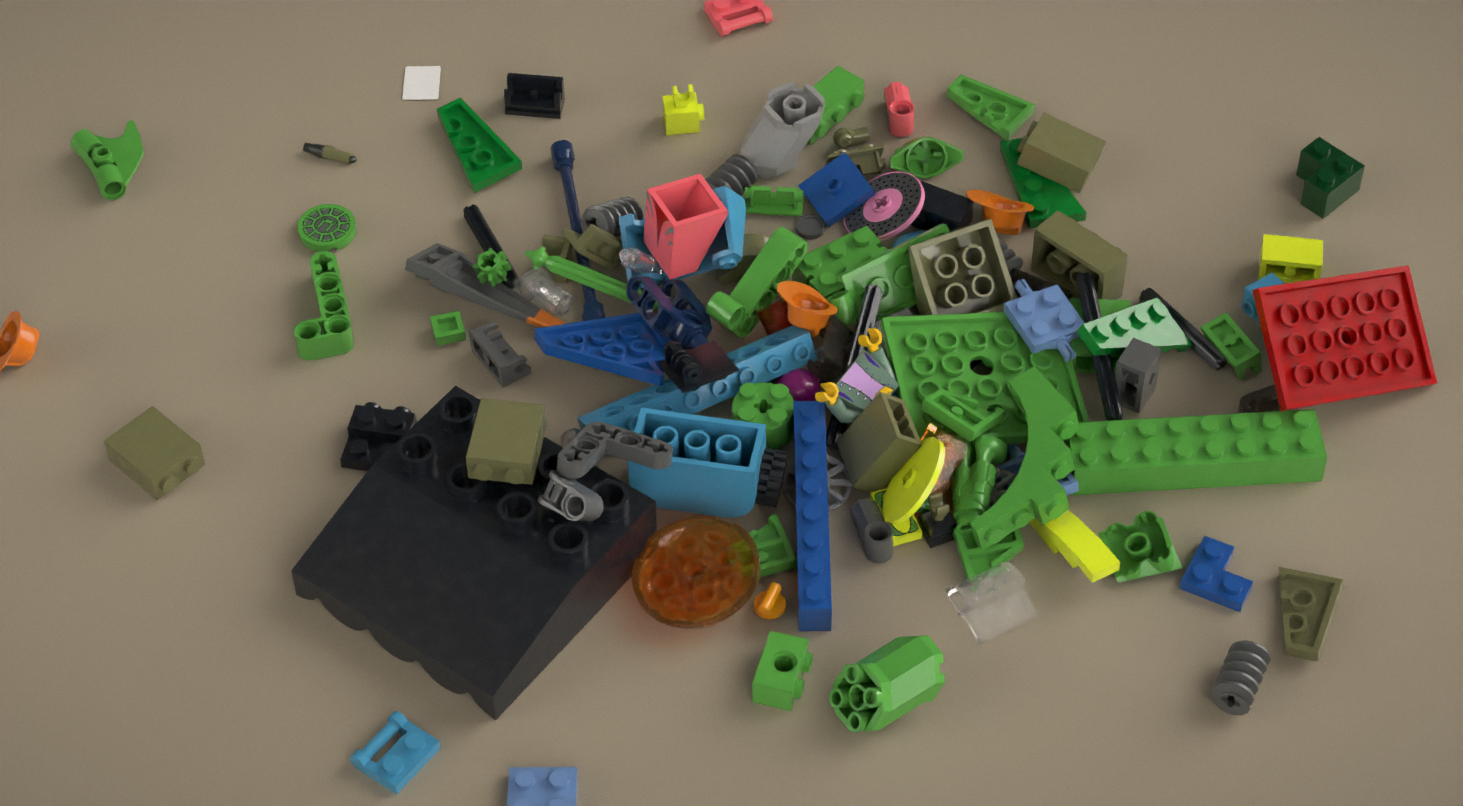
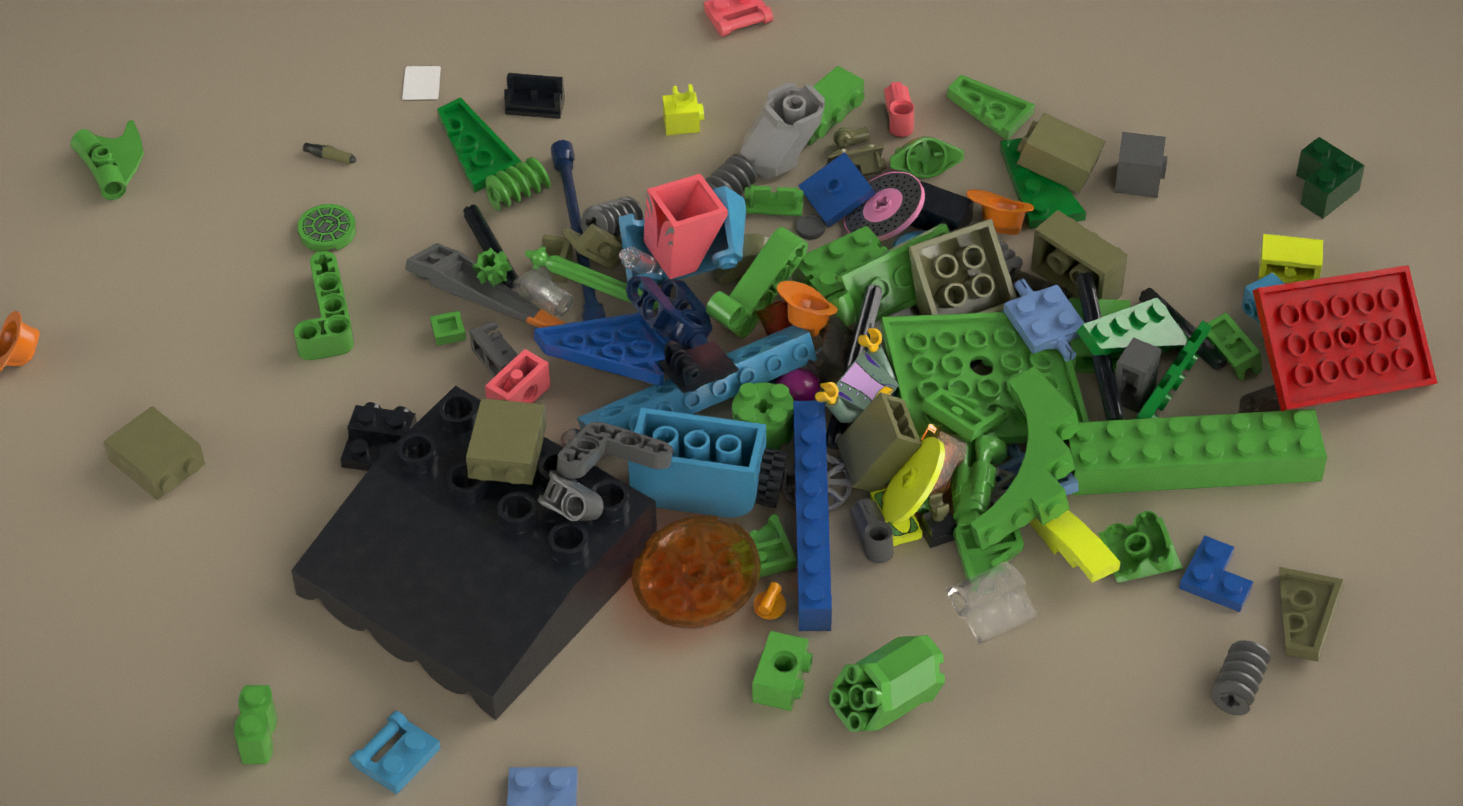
none -> bright green brick [234,685,277,764]
none -> bright green piece [485,157,551,211]
none -> coral brick [485,349,551,403]
none -> dark grey head [1114,132,1168,198]
none -> green wing [1135,320,1213,419]

